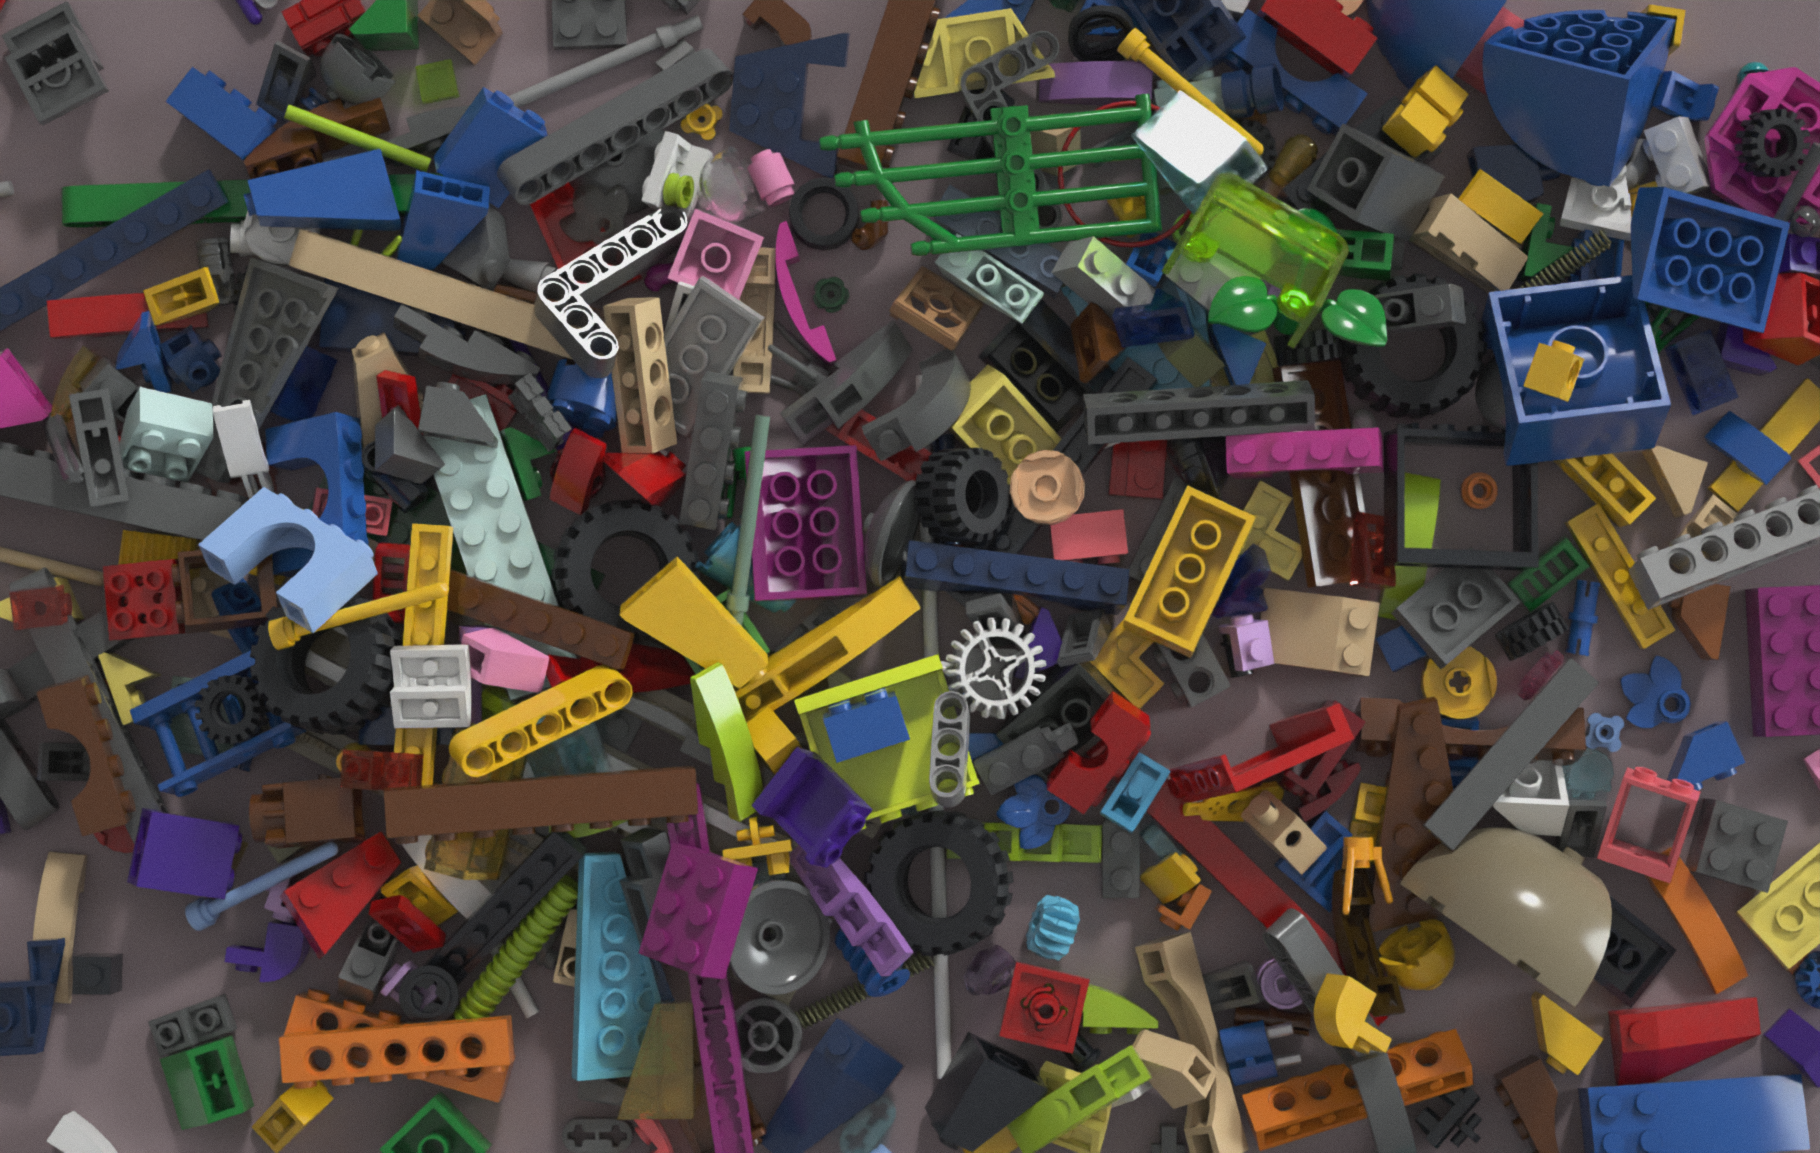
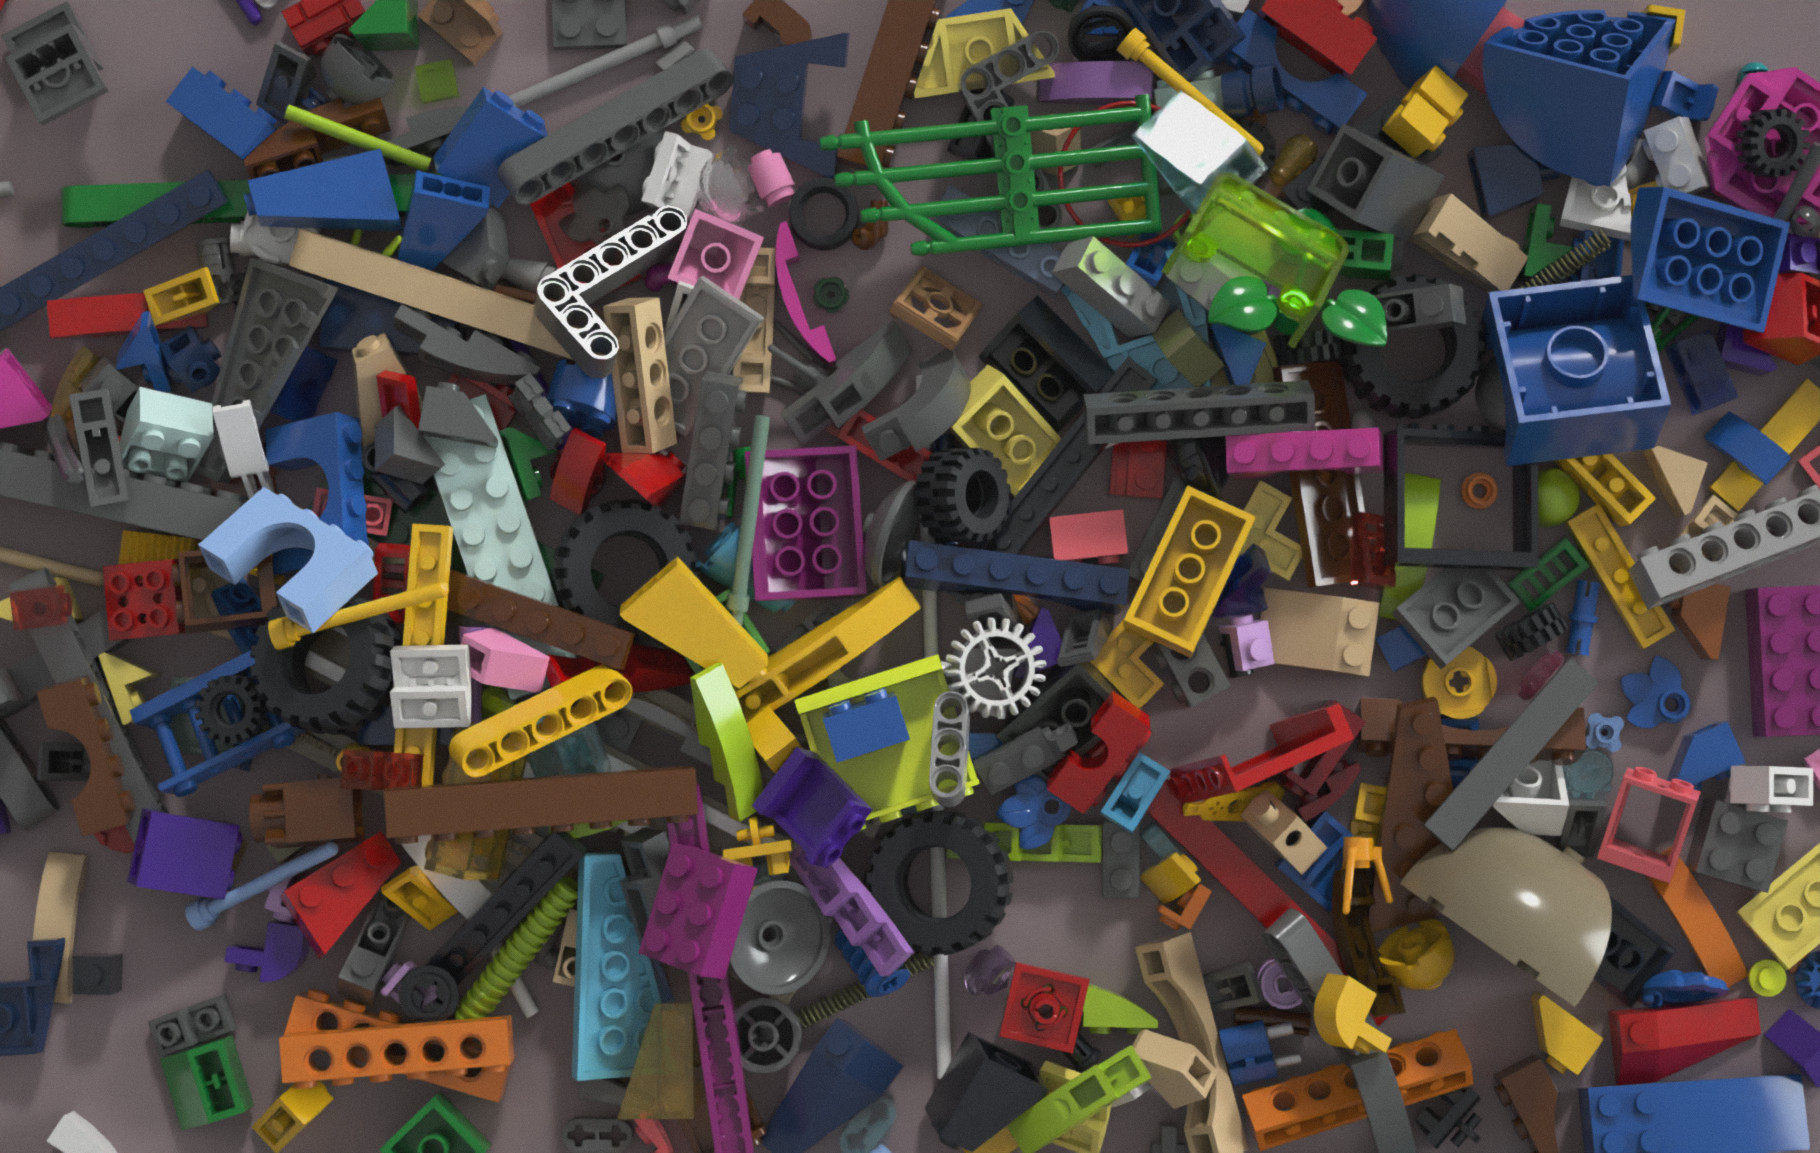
red plate [368,895,446,953] -> none
lime bush [663,172,694,208] -> none
light aqua slope [935,233,1044,324] -> none
light nougat tile [1010,450,1085,525] -> none
medium azure gear [1026,895,1080,961] -> none
reddish brown slope [1070,302,1132,384] -> none
clear blue slope [1112,289,1195,348] -> none
yellow slope [1458,169,1543,244] -> none
yellow brick [1523,340,1584,402] -> none
none -> lime hair [1538,468,1580,528]
none -> blue arm [1641,970,1729,1009]
none -> white brick [1729,766,1813,813]
none -> neon yellow plate [1748,959,1787,997]

